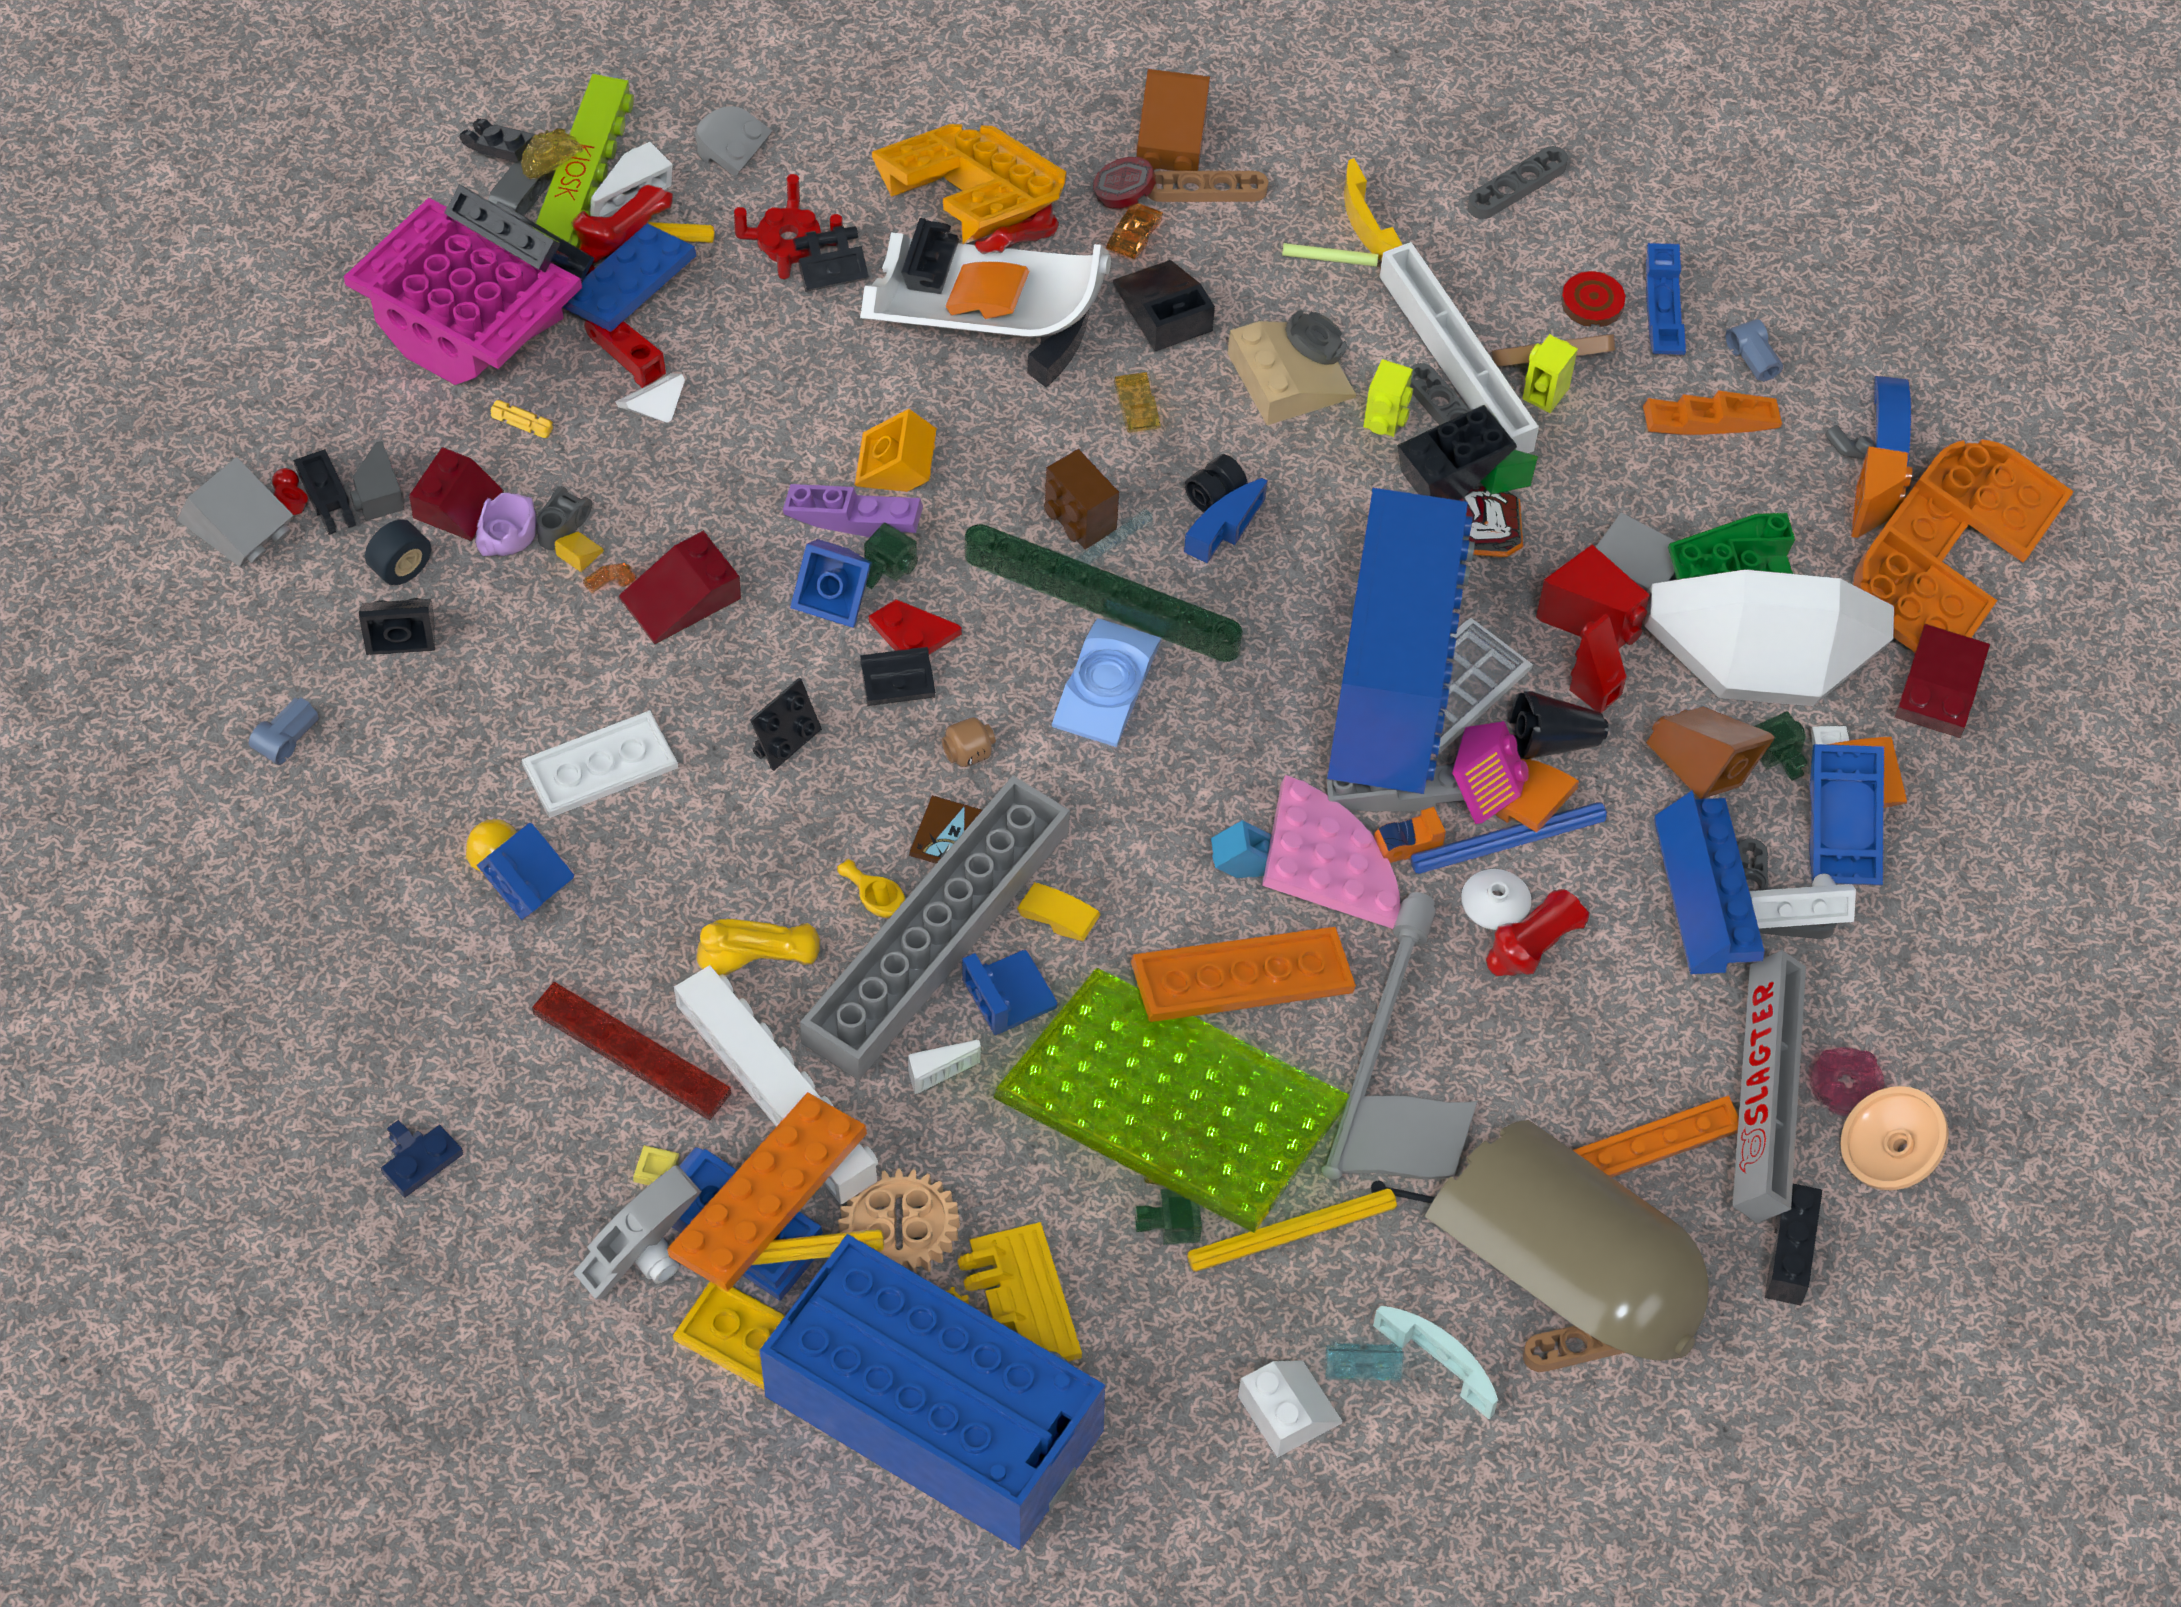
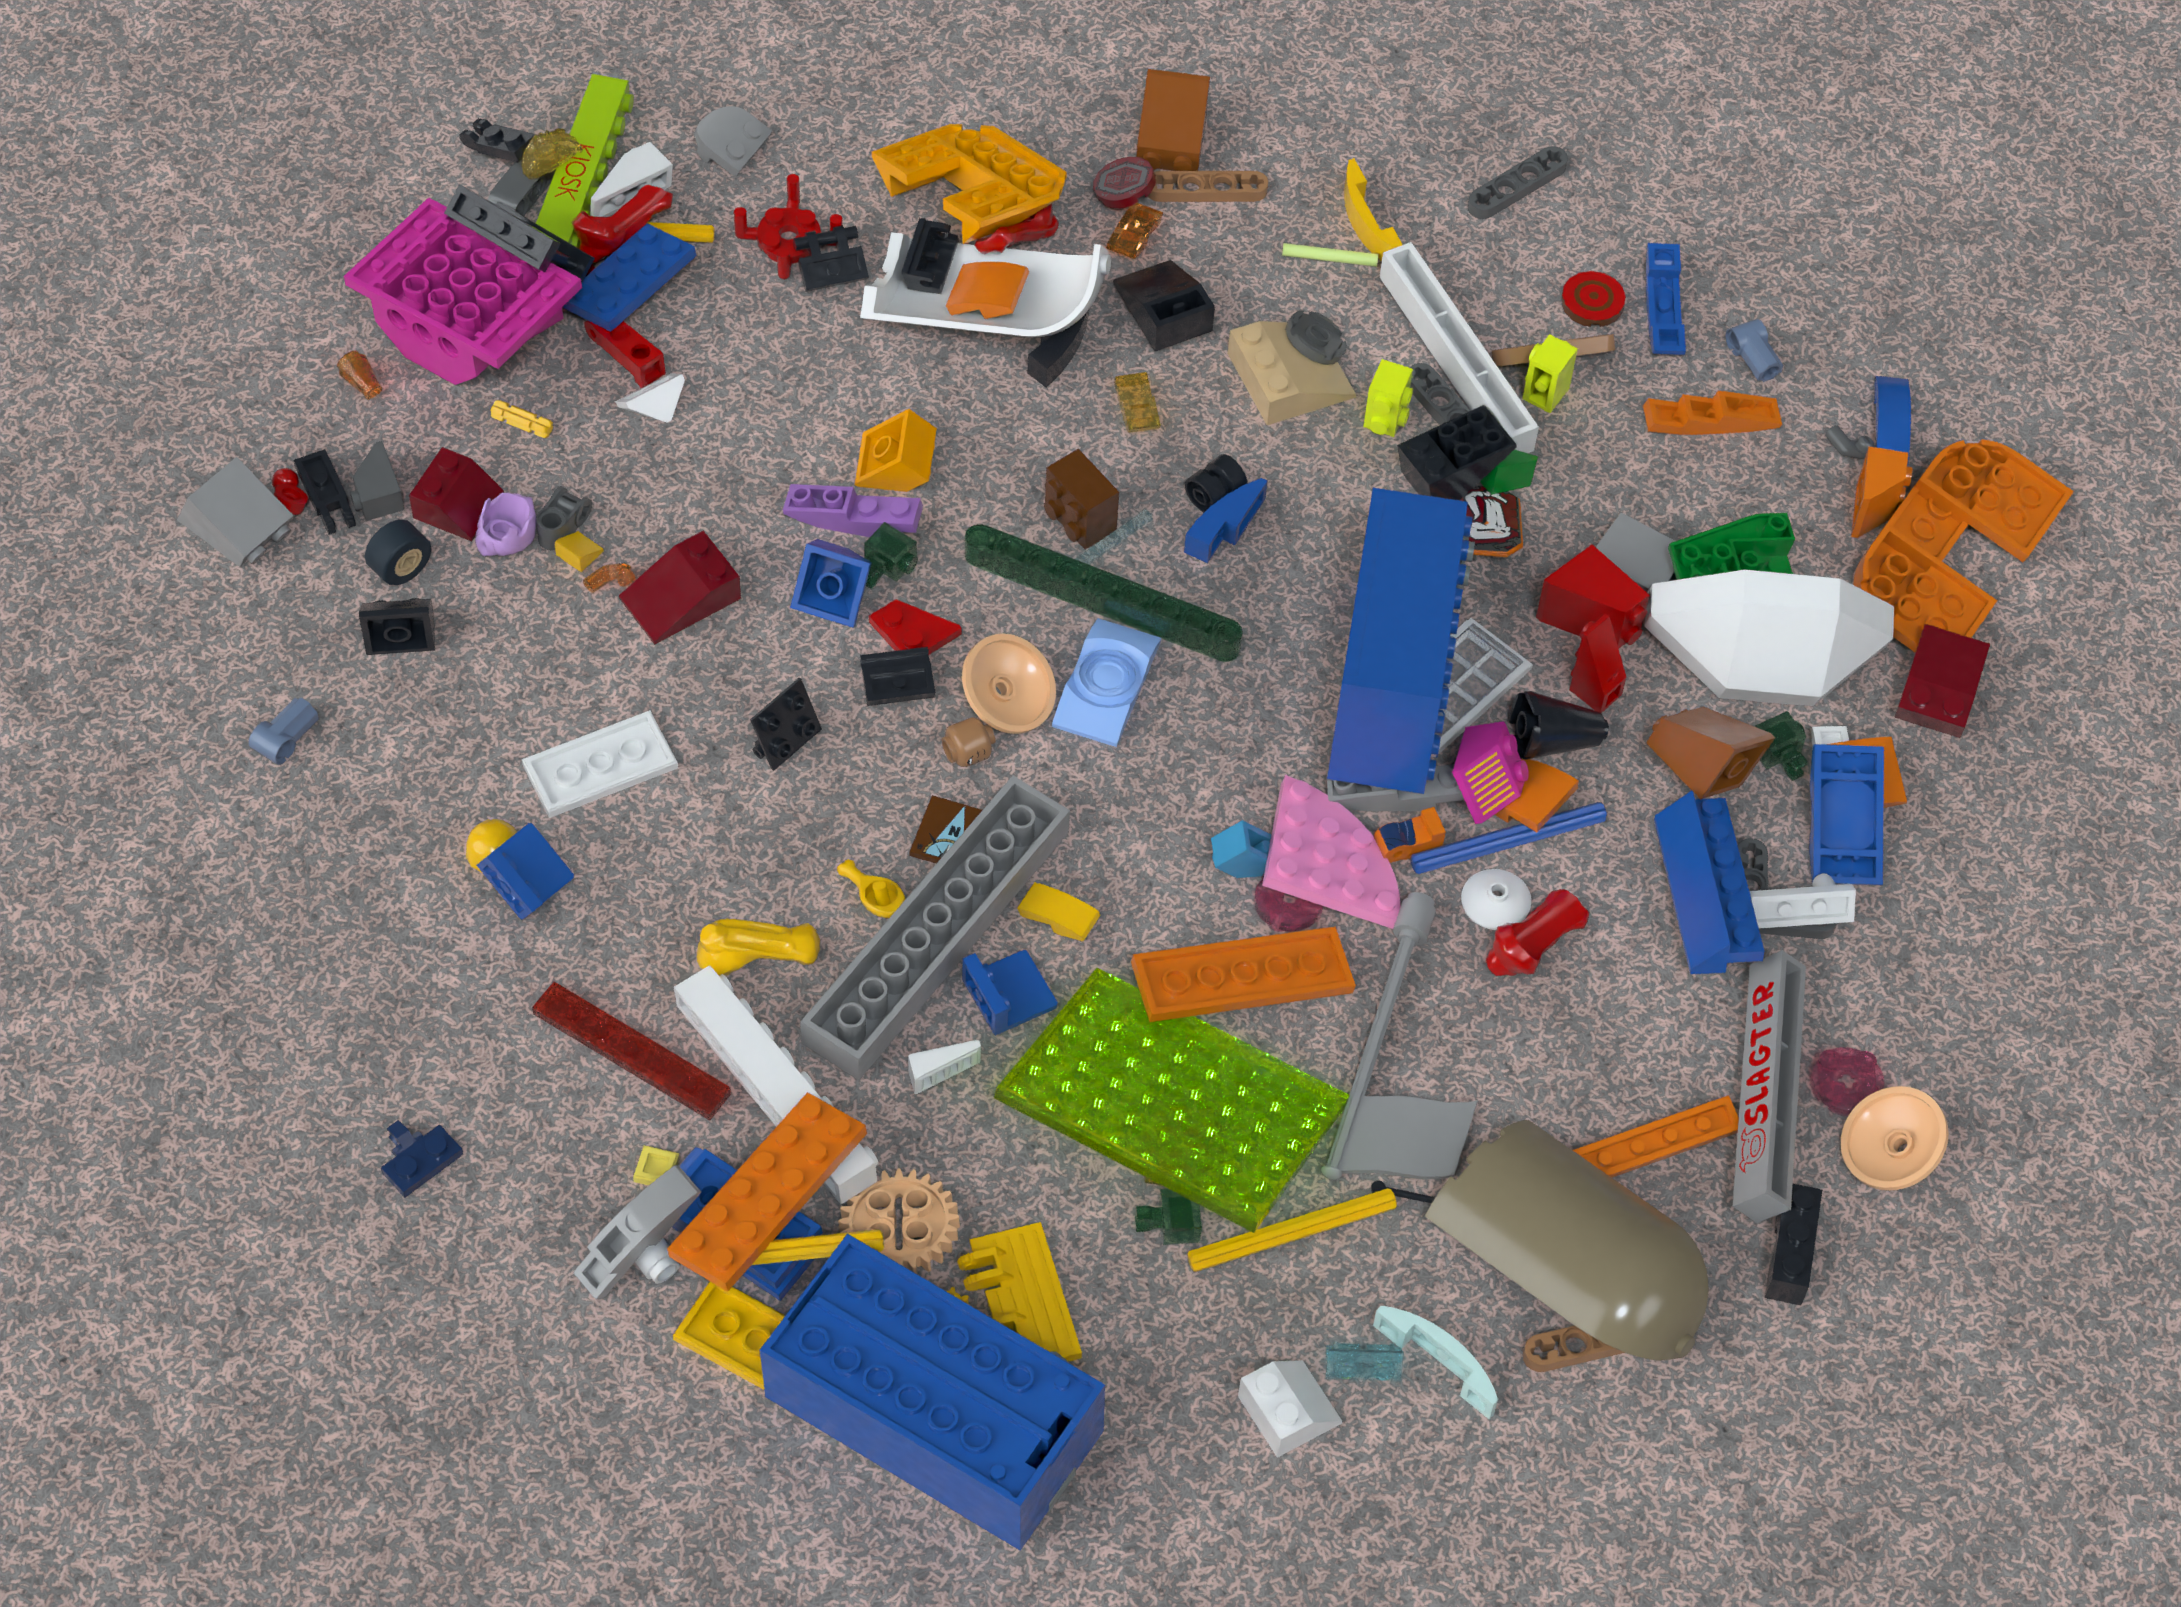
none -> clear orange cone [337,350,382,400]
none -> light nougat dish [962,634,1056,734]
none -> clear pink plate [1254,874,1324,932]

